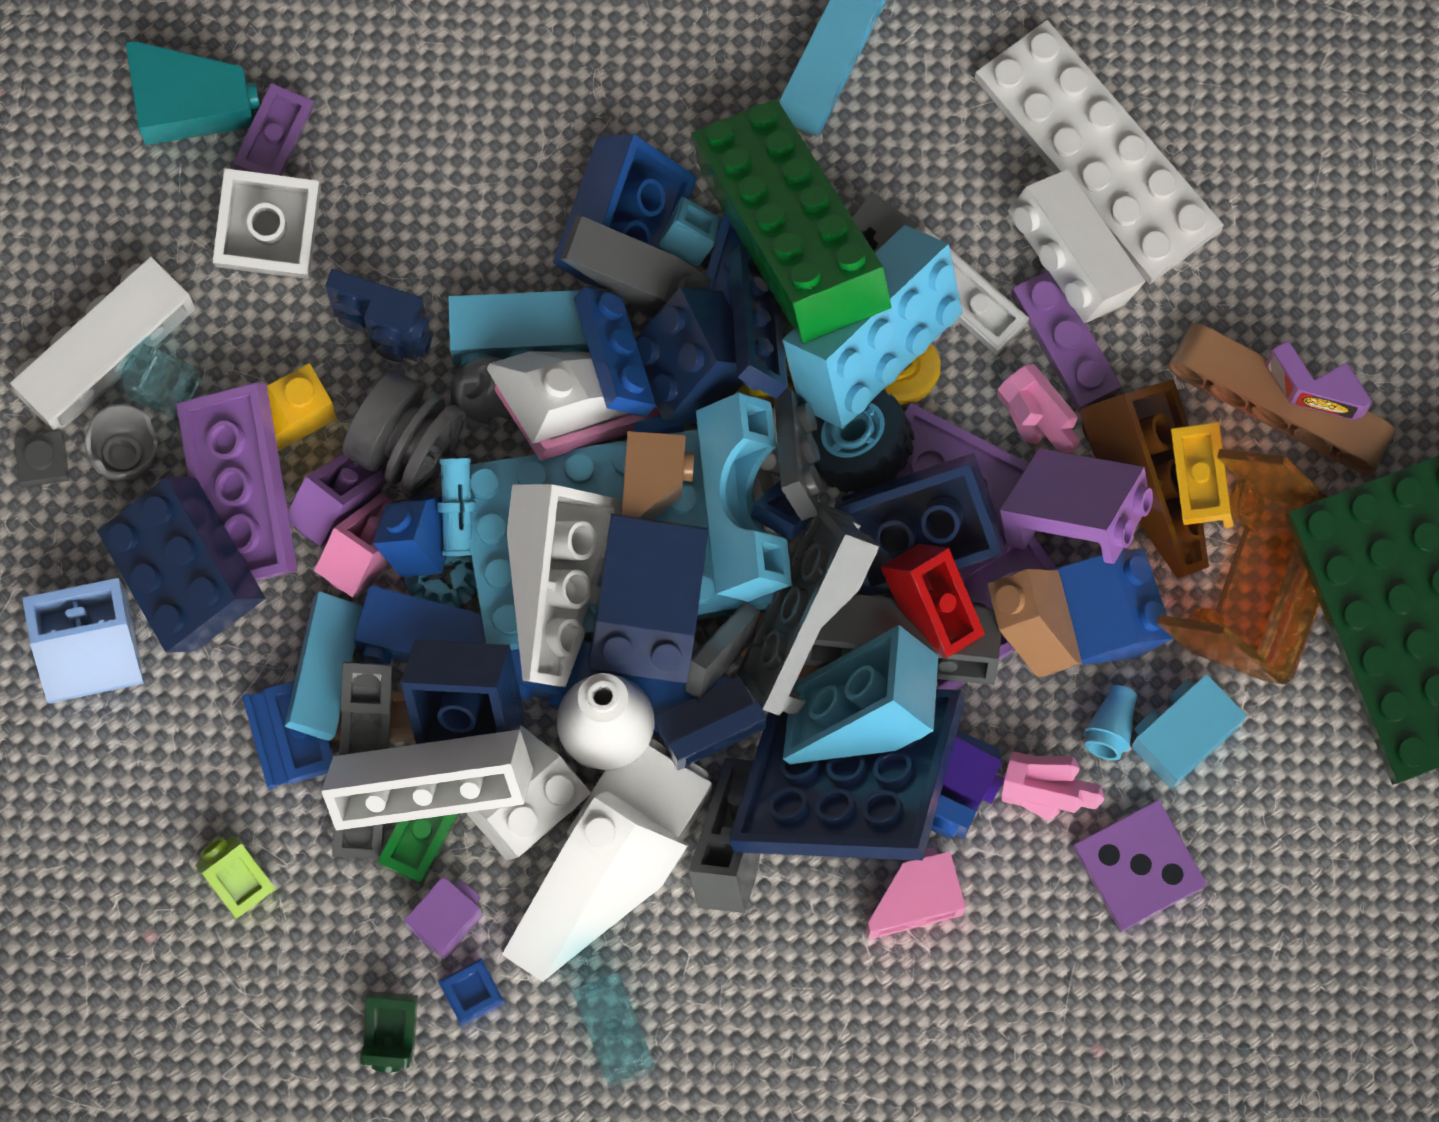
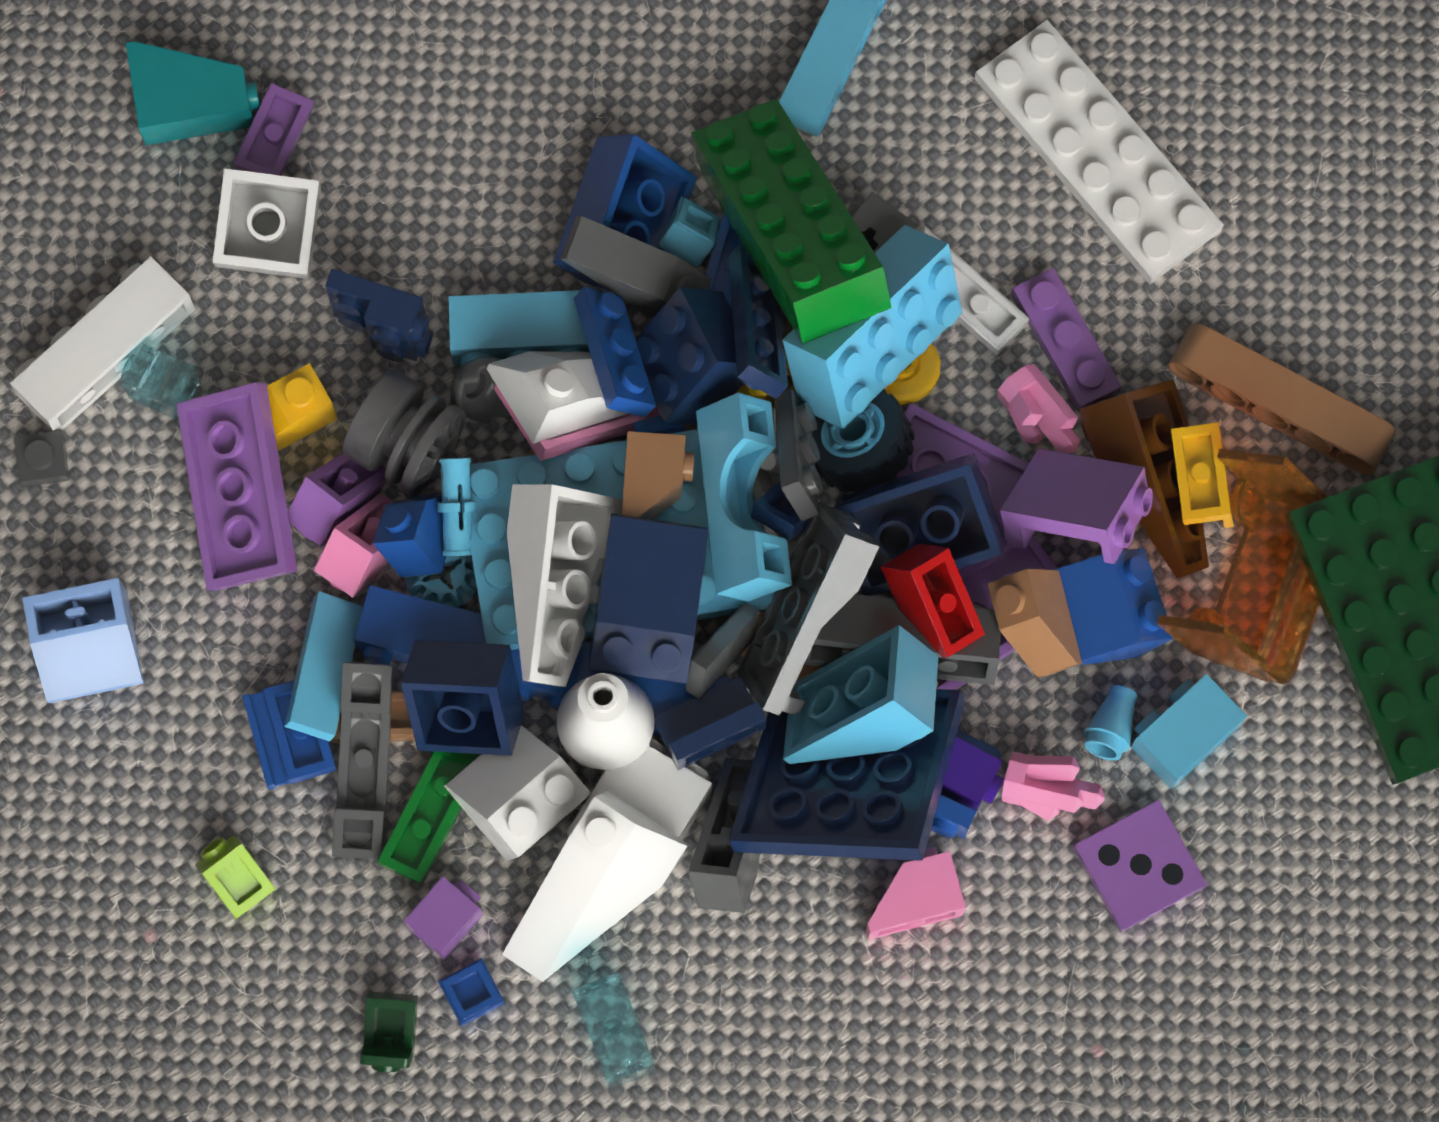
light grey hair [85,403,158,482] -> none
dark blue brick [97,477,266,652] -> none
white brick [321,729,533,830] -> none
white brick [1008,169,1145,324] -> none
medium lavender slope [1265,340,1372,421] -> none

